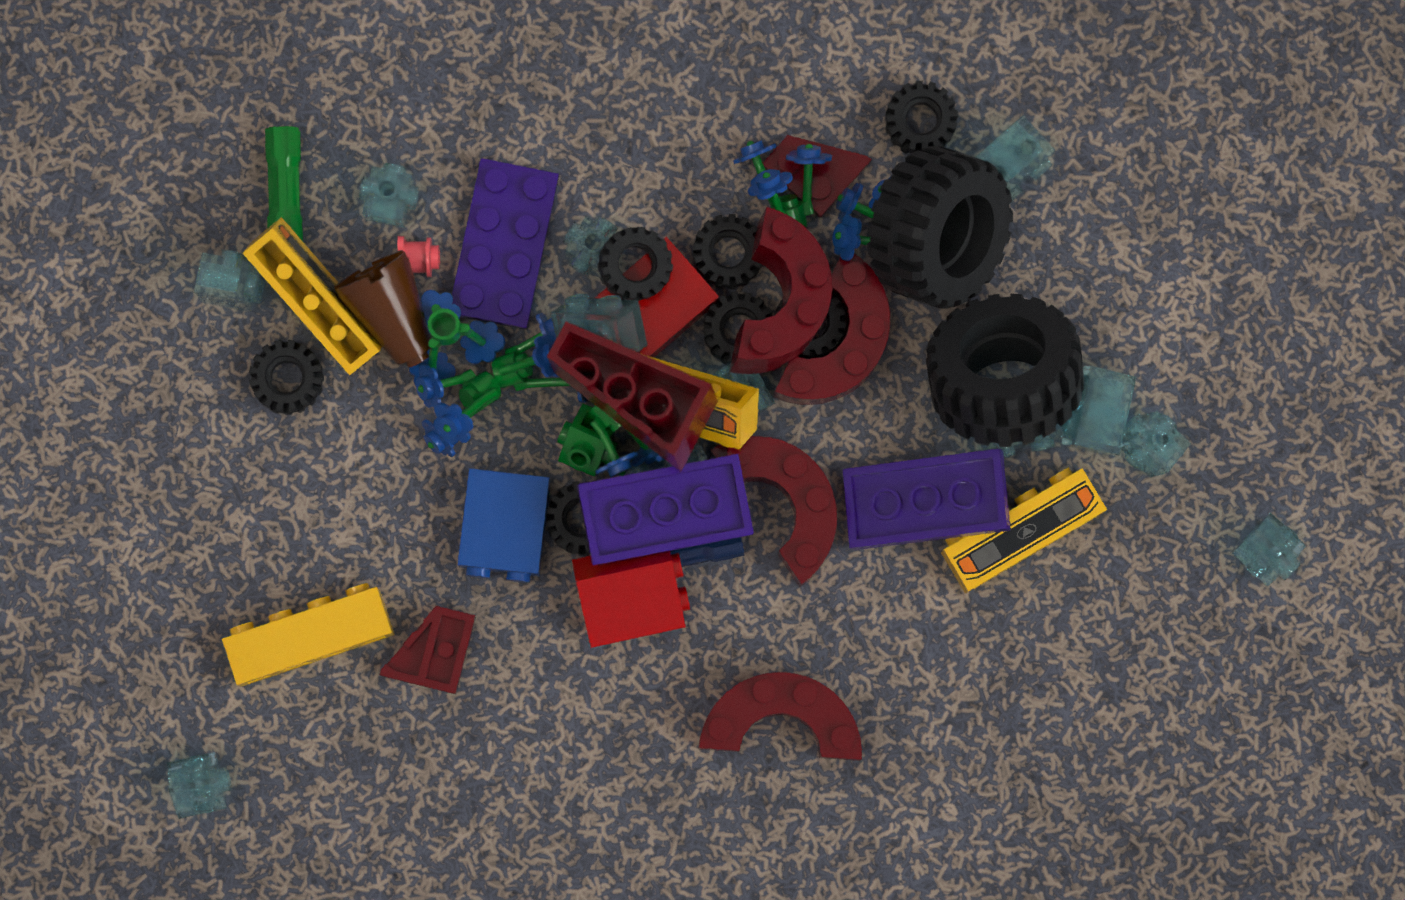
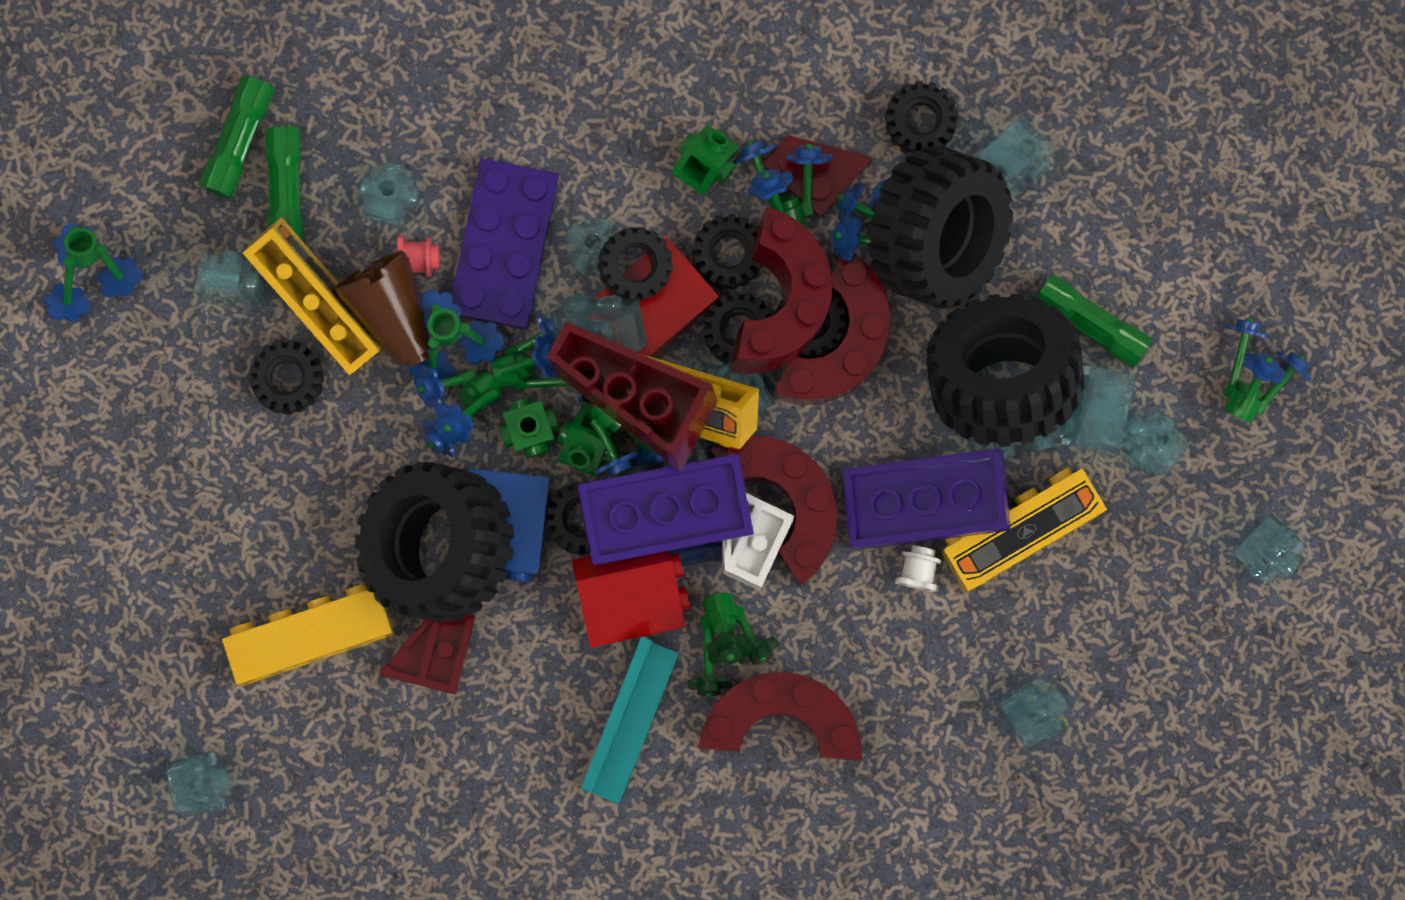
none -> plant [44,223,143,322]
none -> green axle [198,75,275,199]
none -> black tyre [355,462,514,622]
none -> green brick [499,397,560,459]
none -> teal fence [581,636,679,804]
none -> green brick [671,124,739,196]
none -> plant [687,593,779,698]
none -> white wing [722,493,795,591]
none -> white brick [895,545,942,592]
none -> clear light blue brick [999,677,1070,751]
none -> green axle [1036,274,1153,369]
none -> plant [1223,318,1312,422]

